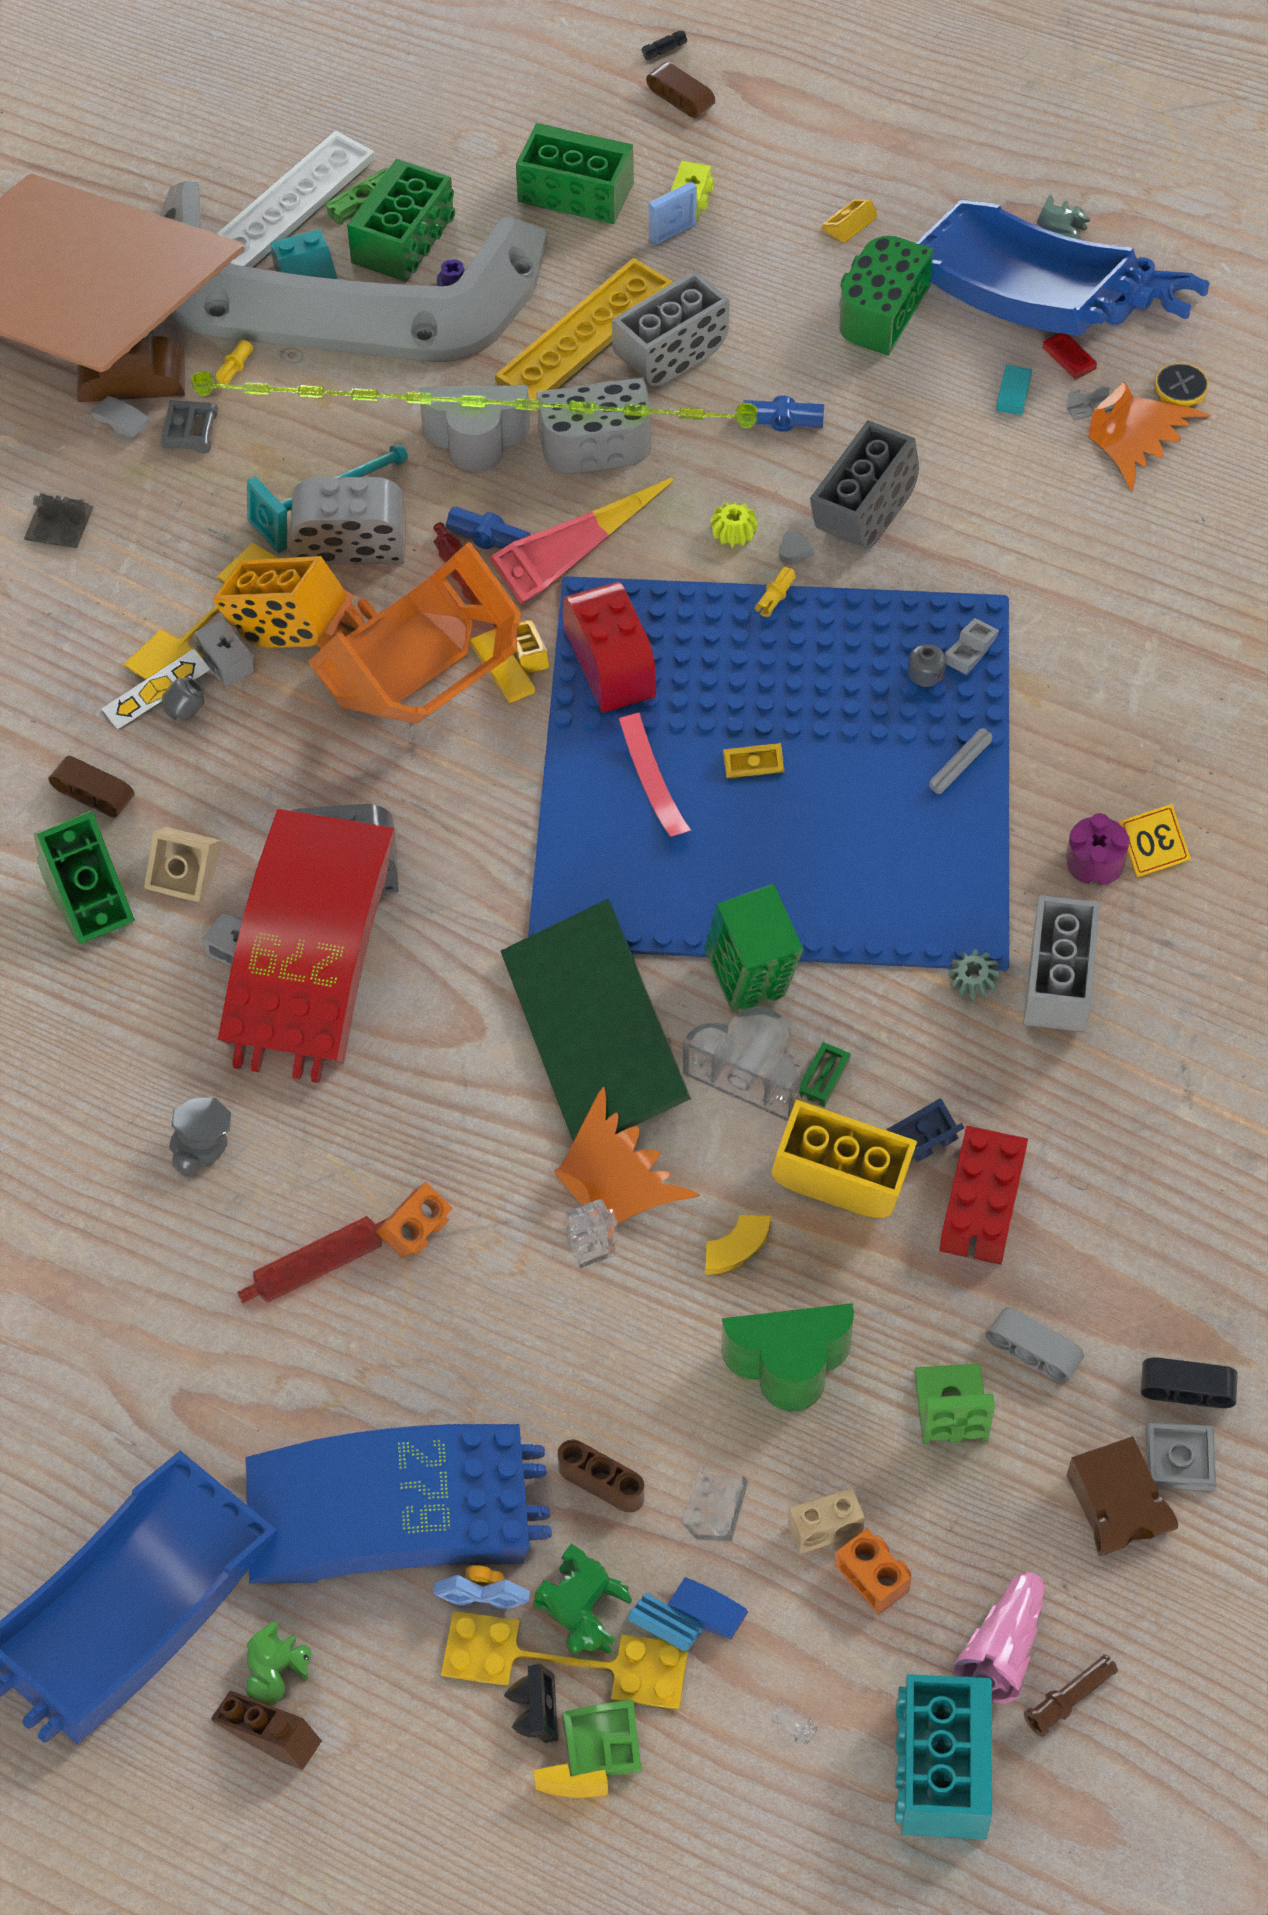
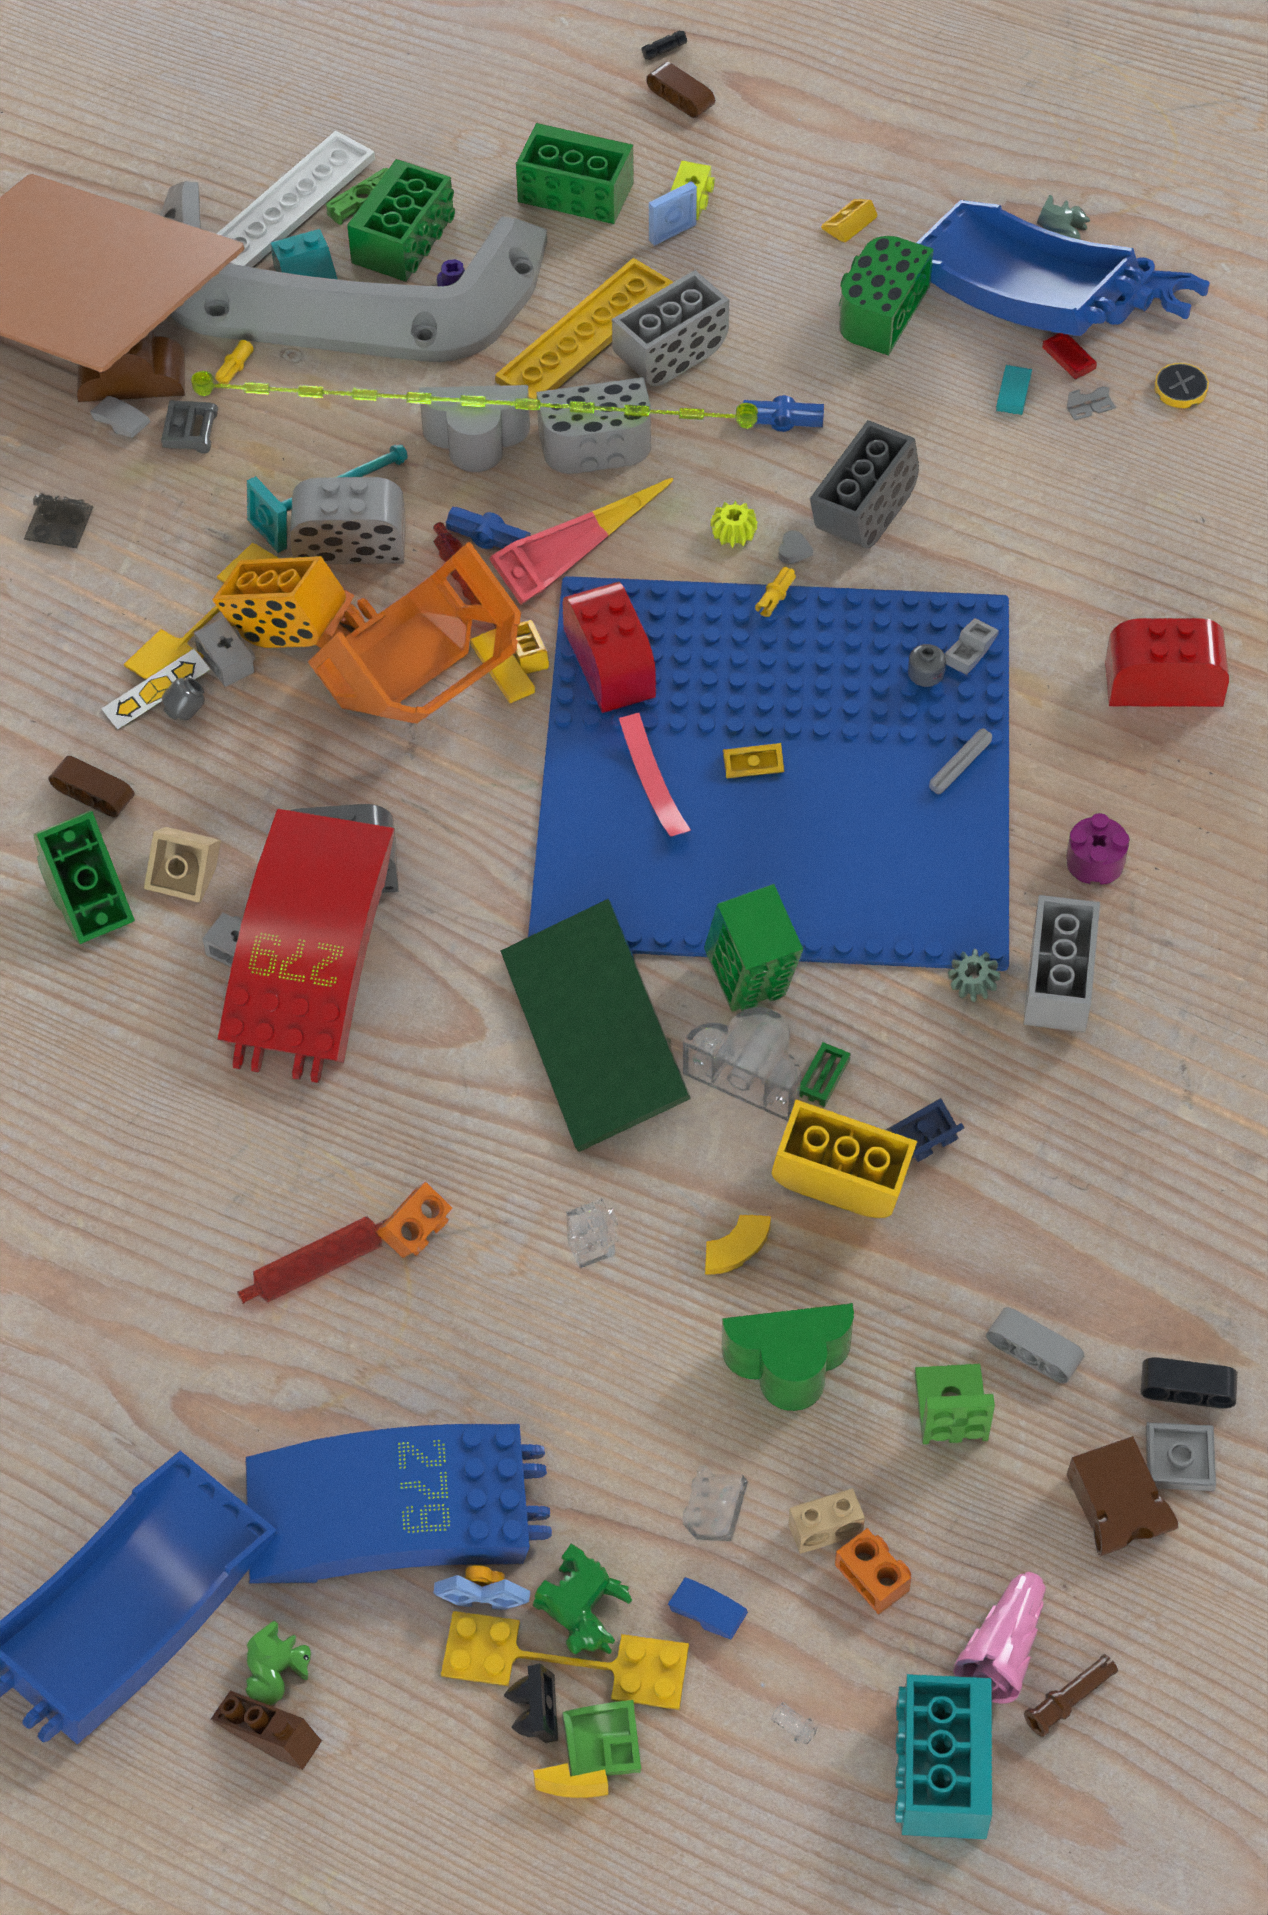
dark grey piece [169,1098,231,1177] -> none
orange piece [554,1087,700,1228] -> none
reddish brown beam [557,1439,644,1512] -> none
dark azure tile [627,1593,704,1652] -> none
red piece [939,1125,1029,1265] -> none
orange piece [1089,382,1211,492] -> none
yellow piece [1118,804,1191,878] -> none
none -> red brick [1105,618,1229,707]

